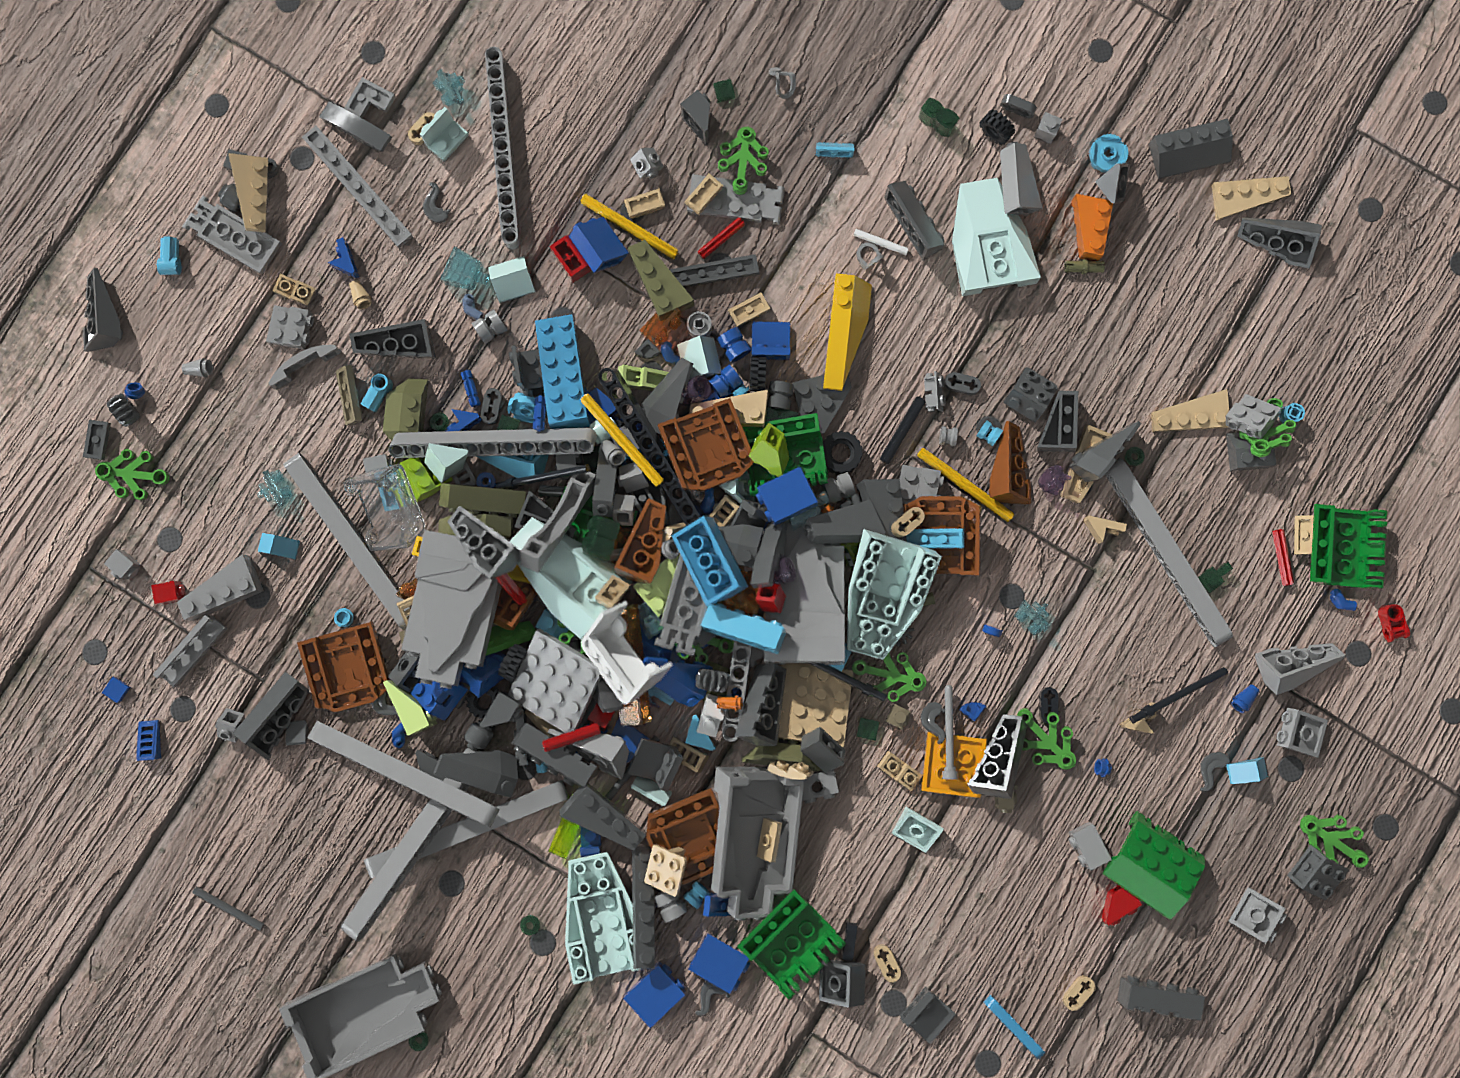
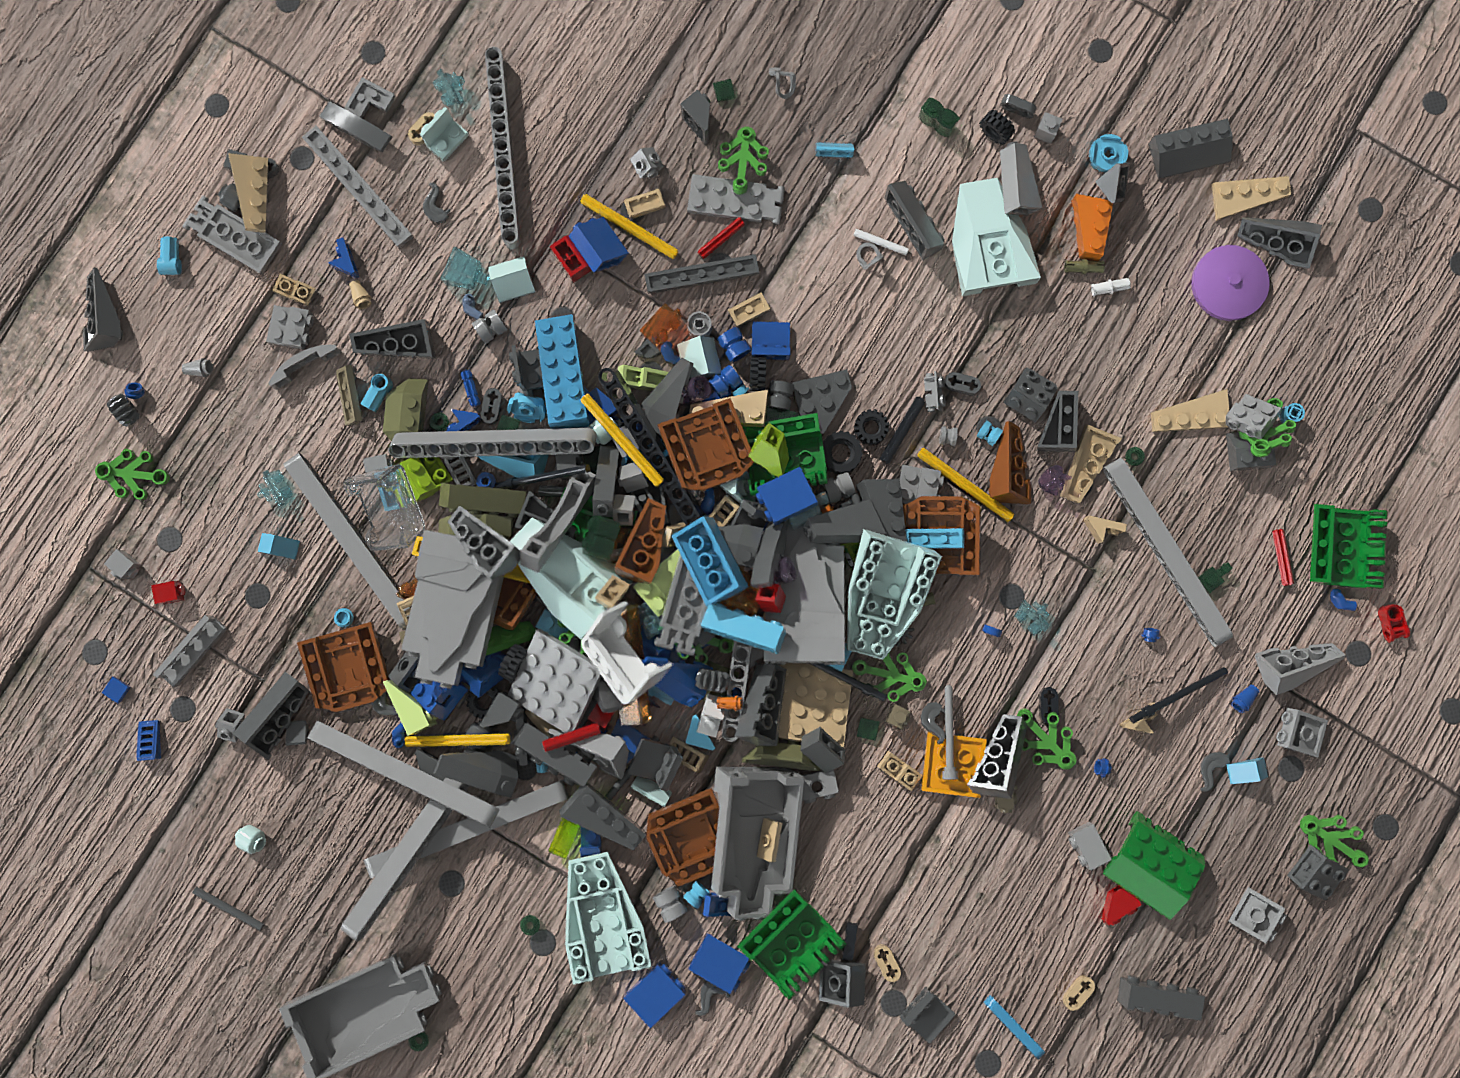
dark grey plate [83,420,111,461] -> none
light grey wedge [177,554,264,621] -> none
light aqua slope [424,443,468,483] -> none
red axle [496,573,527,605] -> none
blue axle [533,395,546,432] -> none
light grey cone [601,440,625,466] -> none
olive wedge [628,240,695,321] -> none
dark grey plate [632,846,655,969] -> none
tan bracket [644,845,687,897] -> none
light grey plate [662,540,680,559] -> none
tan plate [685,174,723,215] -> none
tan slope [767,760,814,780] -> none
yellow wedge [823,273,872,391] -> none
tan beam [891,507,925,538] -> none
light aqua slope [892,807,944,853] -> none
blue tile [958,702,986,722] -> none
dark grey wedge [1069,421,1142,482] -> none
tan plate [1294,515,1314,555] -> none
none -> light aqua head [235,825,266,854]
none -> yellow axle [404,734,510,747]
none -> black tyre [854,409,889,446]
none -> white axle [1091,278,1131,296]
none -> blue plate [1141,628,1161,642]
none -> medium lavender dish [1191,245,1270,321]

